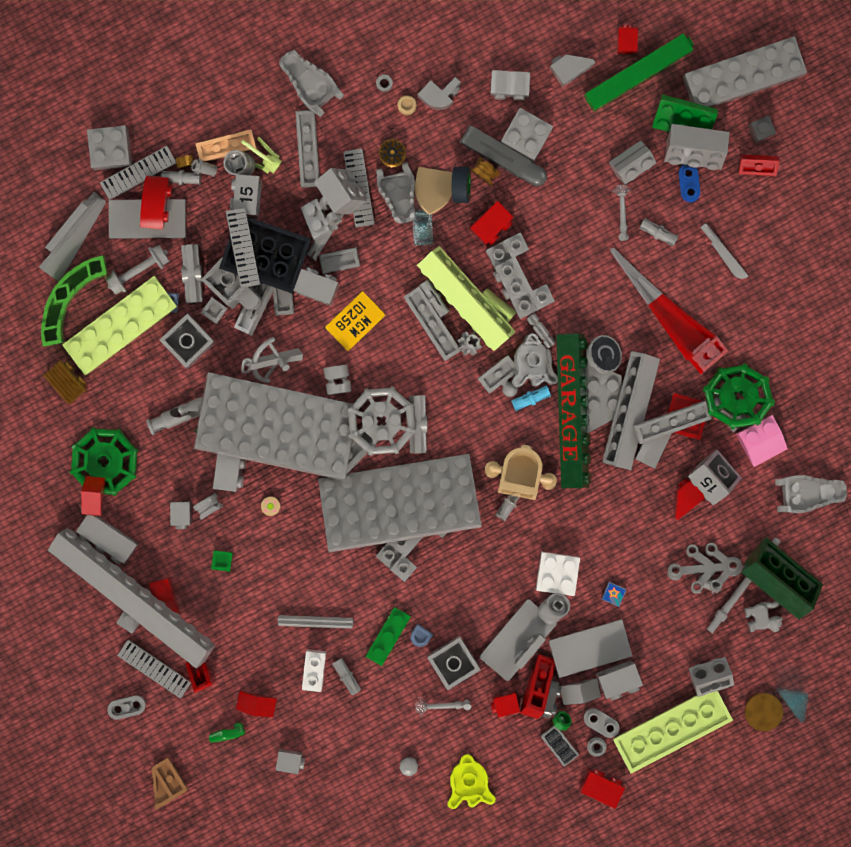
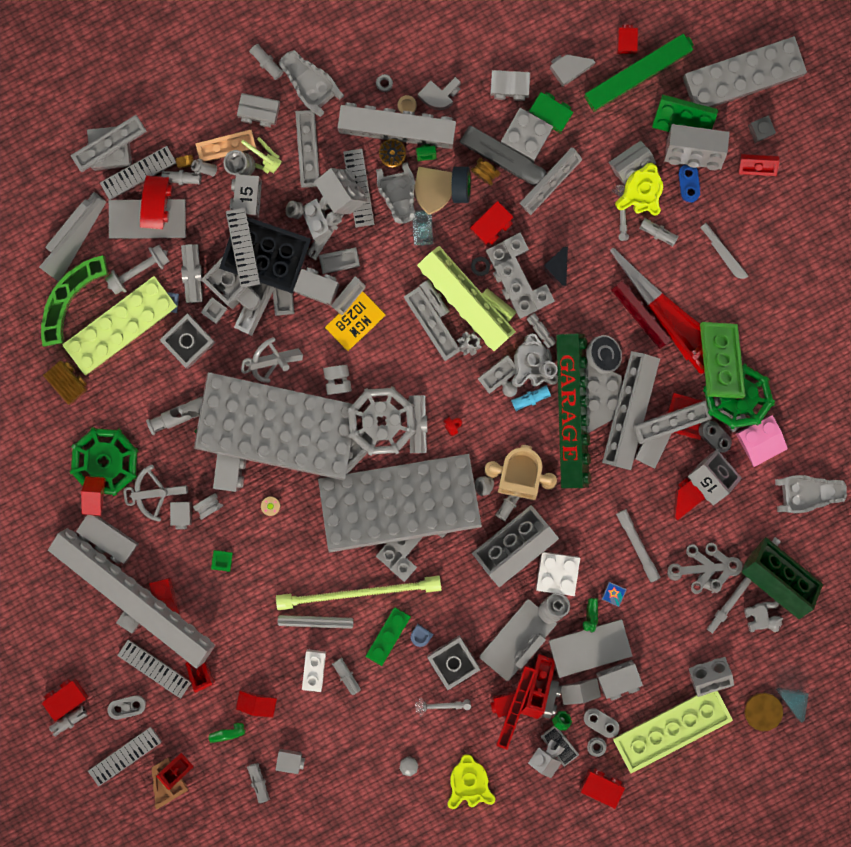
none -> red brick [42,679,89,721]
none -> light grey pin [49,706,88,737]
none -> light grey tile [70,115,147,172]
none -> light grey tile [88,727,162,787]
none -> light grey piece [123,465,188,522]
none -> red slope [156,753,194,790]
none -> light grey brick [237,93,280,128]
none -> light grey pin [247,763,270,803]
none -> light grey pin [249,44,284,80]
none -> yellowish green hose [276,576,441,610]
none -> light grey bush [286,201,304,219]
none -> light grey tile [331,276,366,315]
none -> light grey brick [338,103,456,149]
none -> green plate [416,144,437,162]
none -> red tile [443,417,462,437]
none -> black piece [471,257,490,276]
none -> light grey brick [472,505,559,587]
none -> light grey tile [475,476,494,496]
none -> red piece [496,665,537,750]
none -> light grey tile [520,147,582,215]
none -> light grey brick [528,739,565,778]
none -> green brick [529,92,573,134]
none -> light grey plate [539,360,558,379]
none -> black slope [542,247,568,288]
none -> green arm [583,598,598,633]
none -> dark red plate [611,281,671,349]
none -> neon yellow tile [615,163,663,216]
none -> light grey piece [616,509,661,583]
none -> dark grey plate [699,420,732,453]
none -> bright green tile [700,322,745,399]

